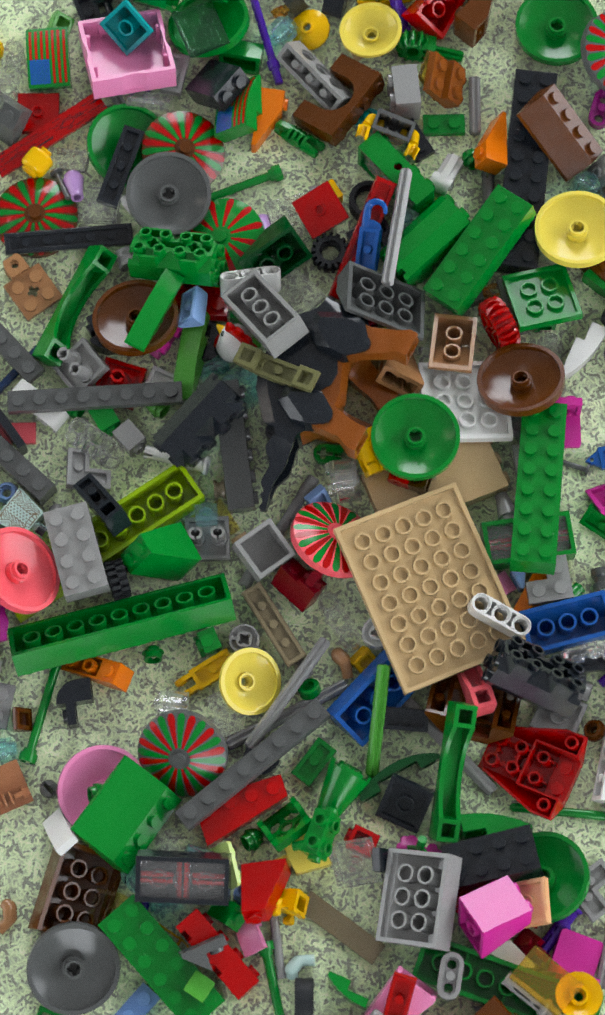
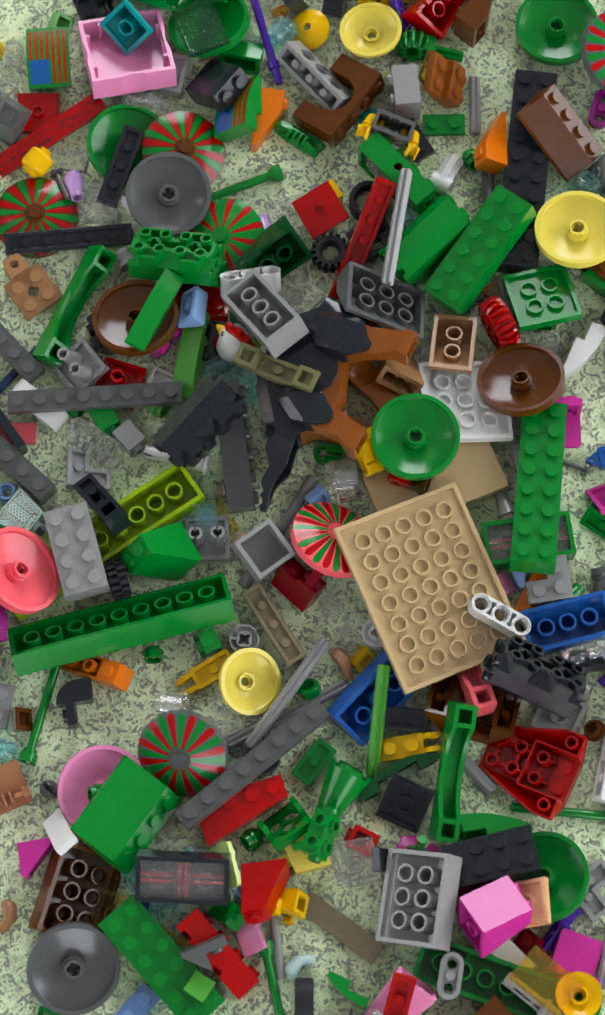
blue plate [355,198,388,271] -> none
none -> dark pink slope [17,838,53,880]
none -> yellow hinge [380,731,442,763]

